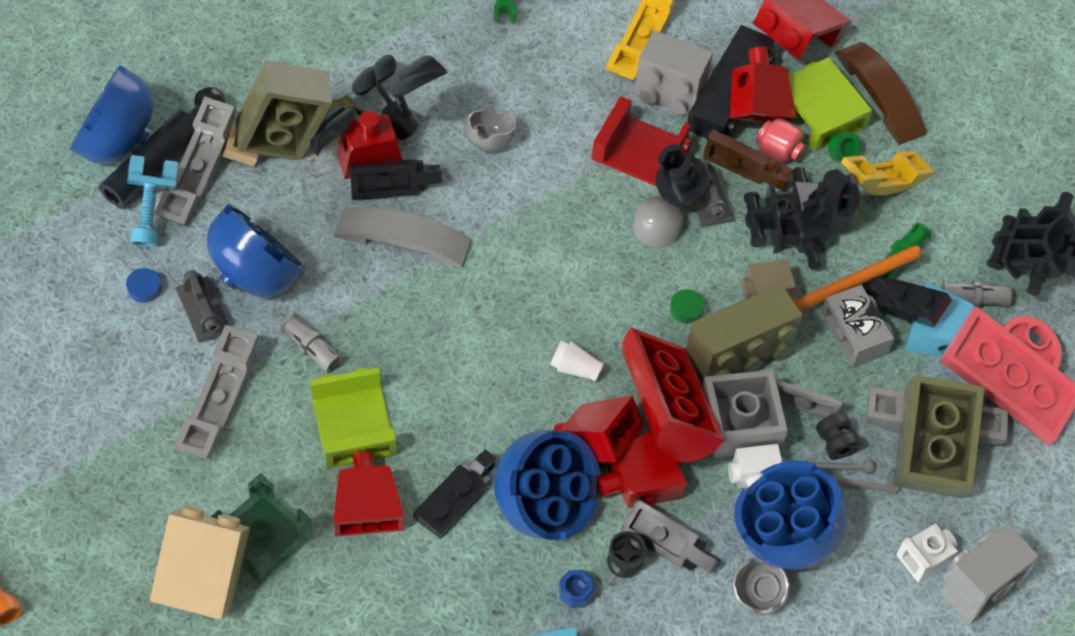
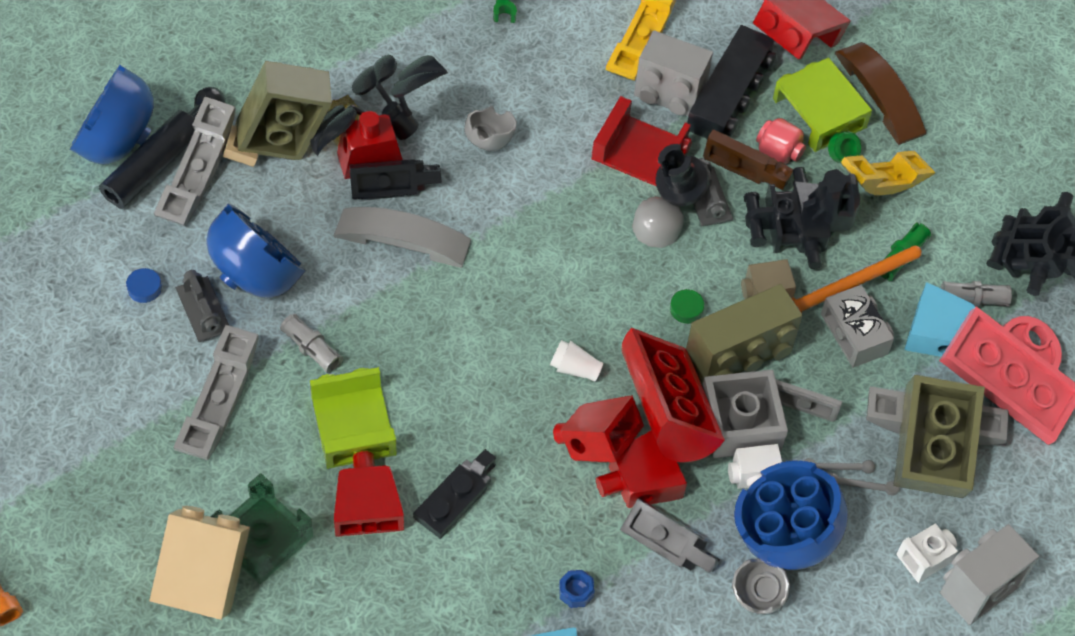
medium azure bar [127,155,178,247] -> none
blue cylinder [494,430,601,540] -> none
pearl dark grey wheel [607,531,646,579] -> none
red torso [730,47,796,123] -> none
pearl dark grey wheel [815,412,862,461] -> none
black hinge [862,278,952,327] -> none

